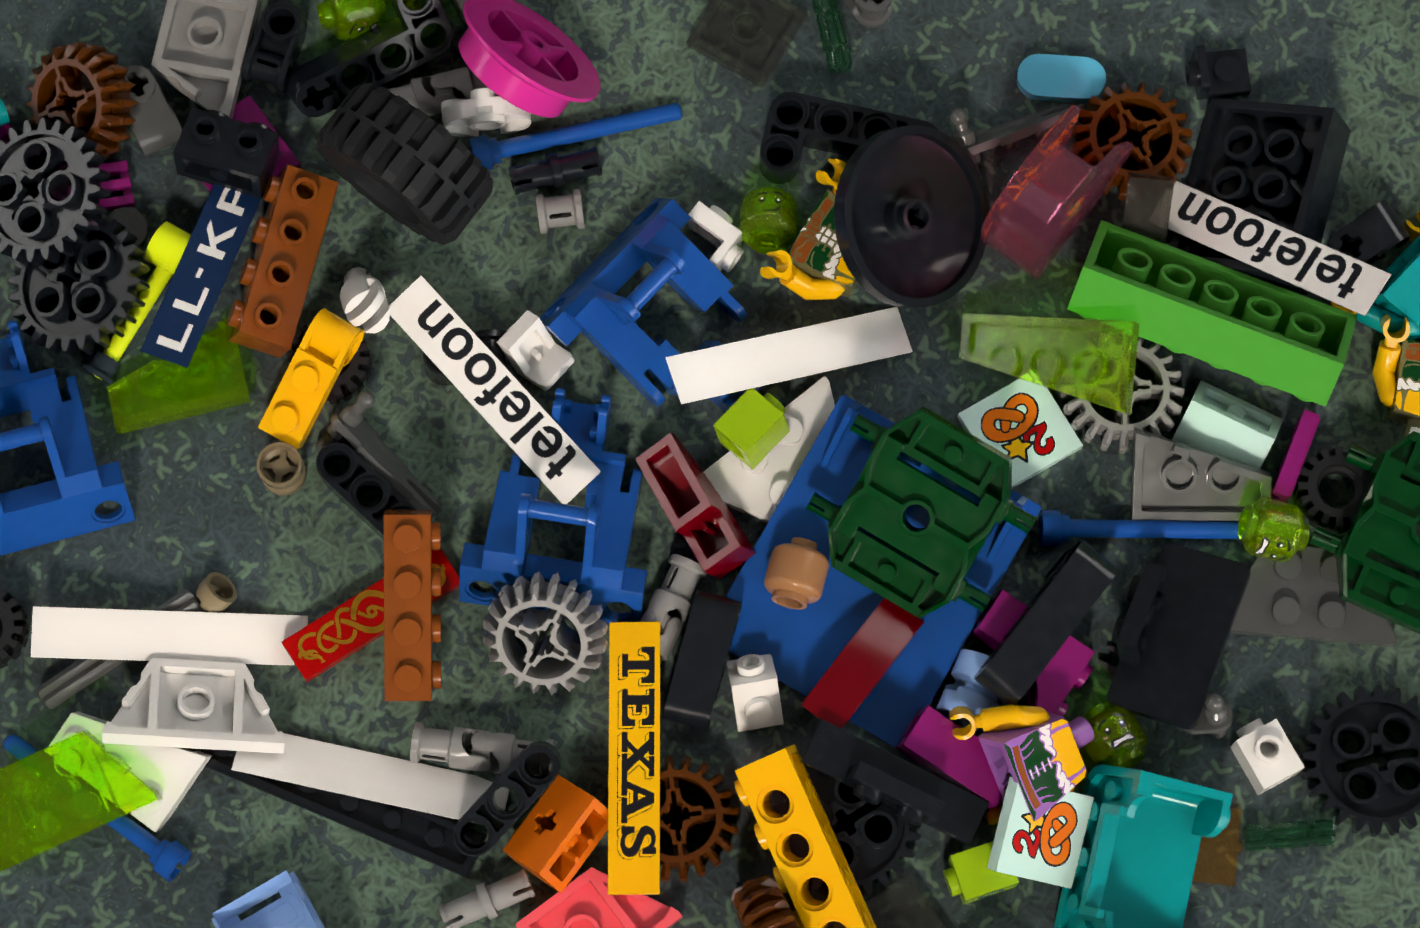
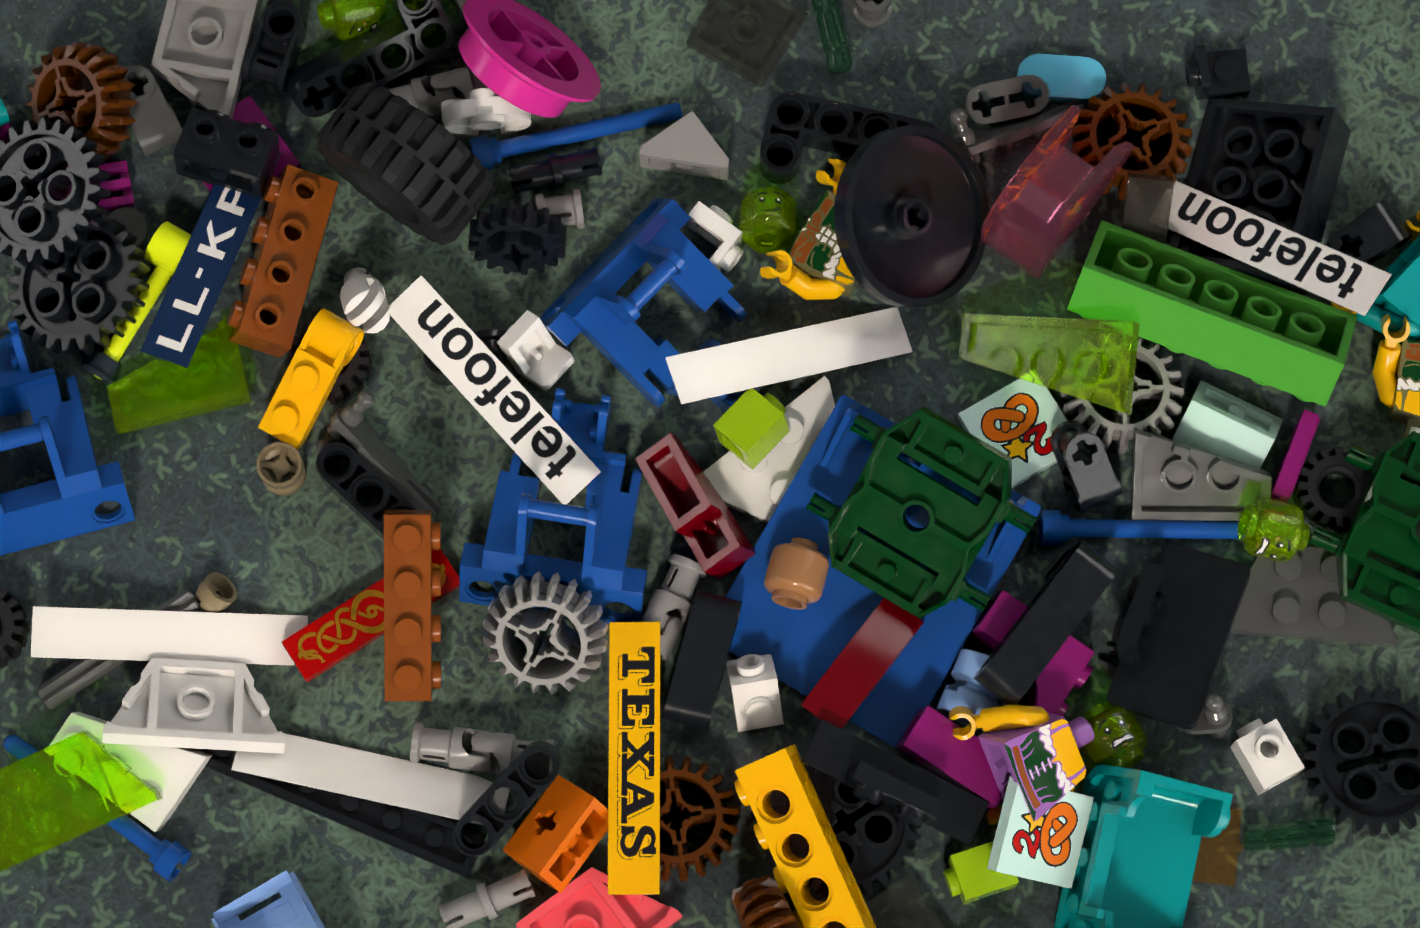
none -> black gear [468,201,567,275]
none -> light grey slope [639,111,729,181]
none -> dark grey beam [965,75,1050,124]
none -> black piece [1050,420,1122,514]

